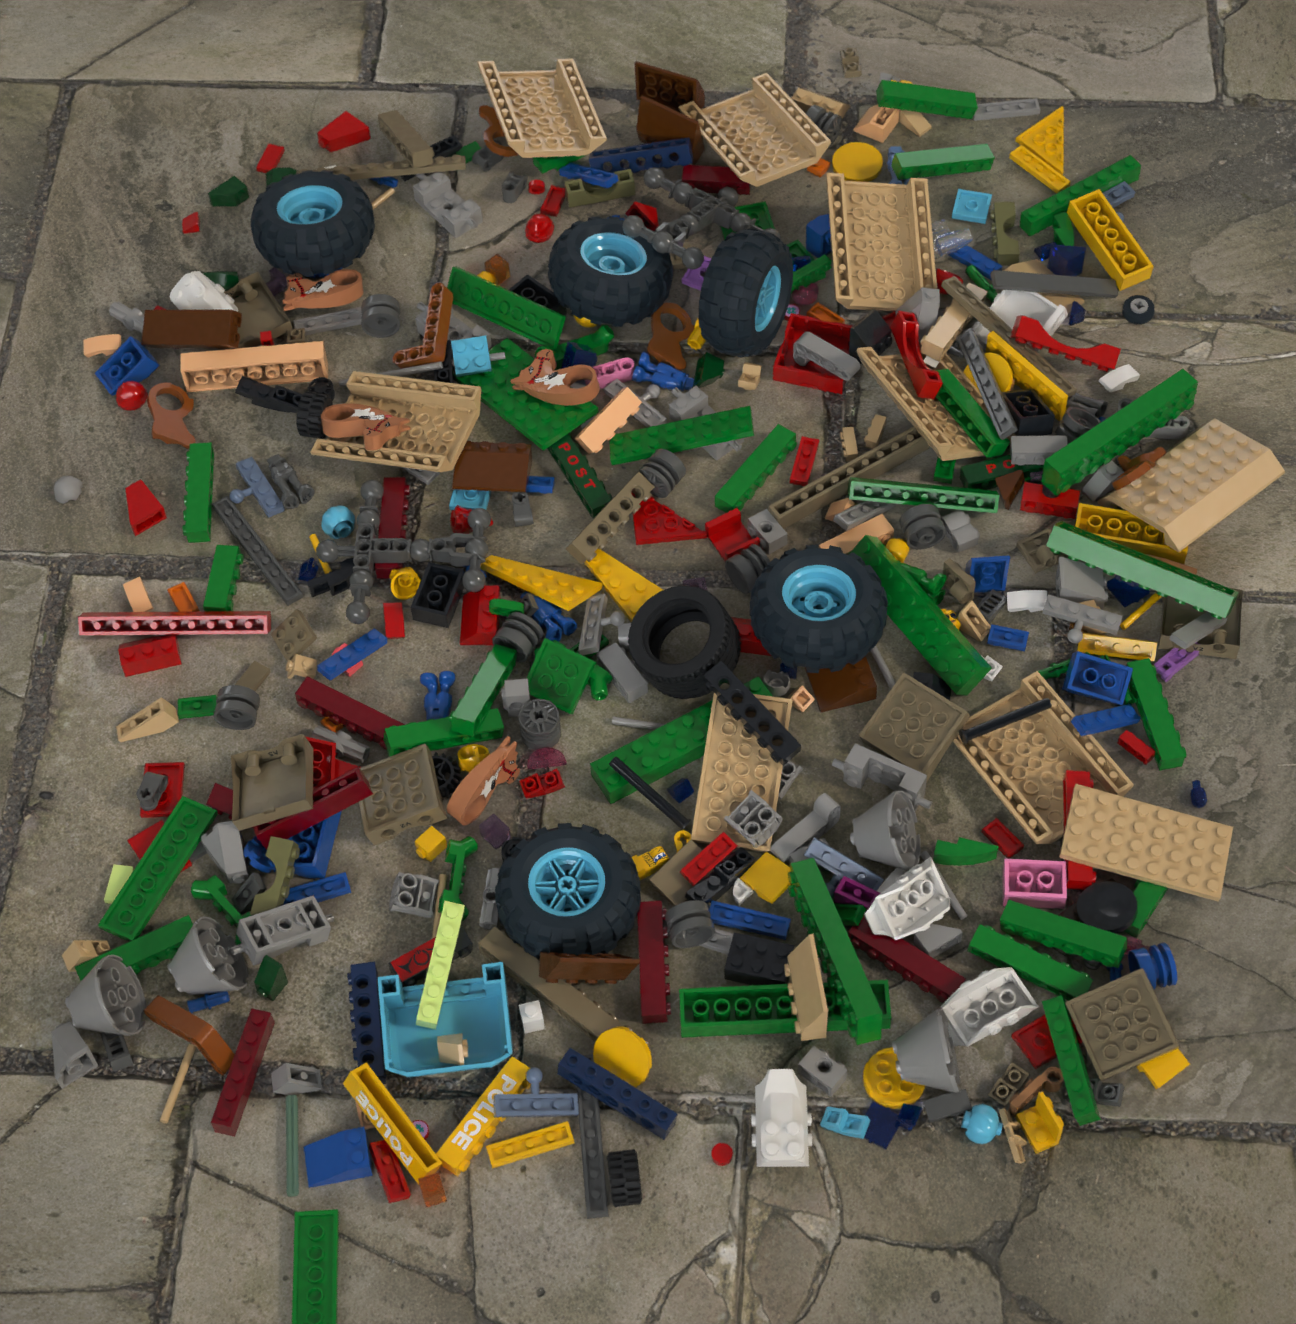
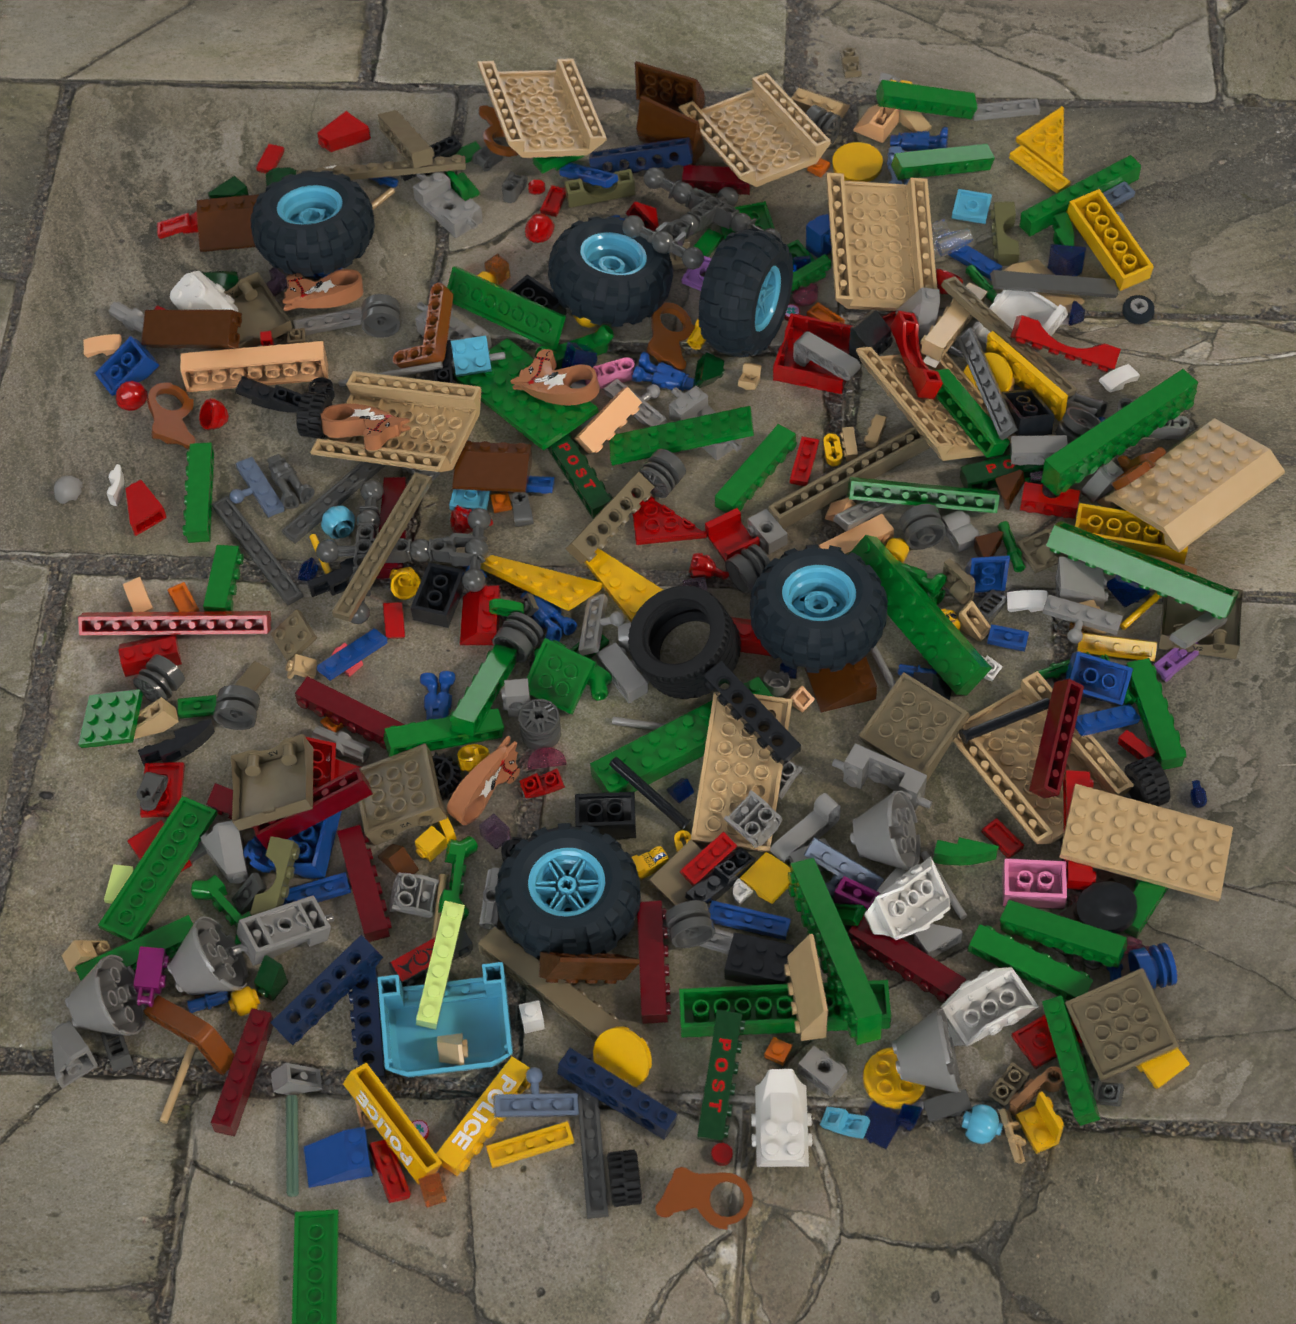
green plate [933,457,956,484] -> none
clear blue slope [1034,242,1057,261] -> none
none -> green plate [78,689,143,748]
none -> white slope [107,464,124,506]
none -> dark grey wheel [133,654,185,702]
none -> magenta brick [134,946,169,1007]
none -> black slope [138,719,215,766]
none -> red tile [157,213,191,239]
none -> reddish brown slope [197,194,259,252]
none -> red hat [199,398,229,430]
none -> yellow head [228,986,260,1016]
none -> dark blue brick [270,935,383,1045]
none -> dark grey tile [282,462,386,544]
none -> dark tan plate [332,473,432,622]
none -> dark red brick [337,825,392,942]
none -> reddish brown slope [378,843,419,875]
none -> yellow beam [437,813,457,844]
none -> green panel [445,171,480,201]
none -> orange plate [490,491,512,513]
none -> black slope [575,792,636,839]
none -> dark orange animal [655,1167,753,1230]
none -> red piece [688,553,729,580]
none -> green tile [693,228,723,257]
none -> dark green brick [697,1010,746,1143]
none -> orange plate [764,1037,792,1066]
none -> yellow beam [823,433,842,466]
none -> blue piece [890,127,948,152]
none -> blue axle [898,664,937,678]
none -> reddish brown slope [974,531,1003,558]
none -> green pin [997,521,1026,573]
none -> dark red brick [1029,679,1084,799]
none -> black tyre [1124,756,1171,806]

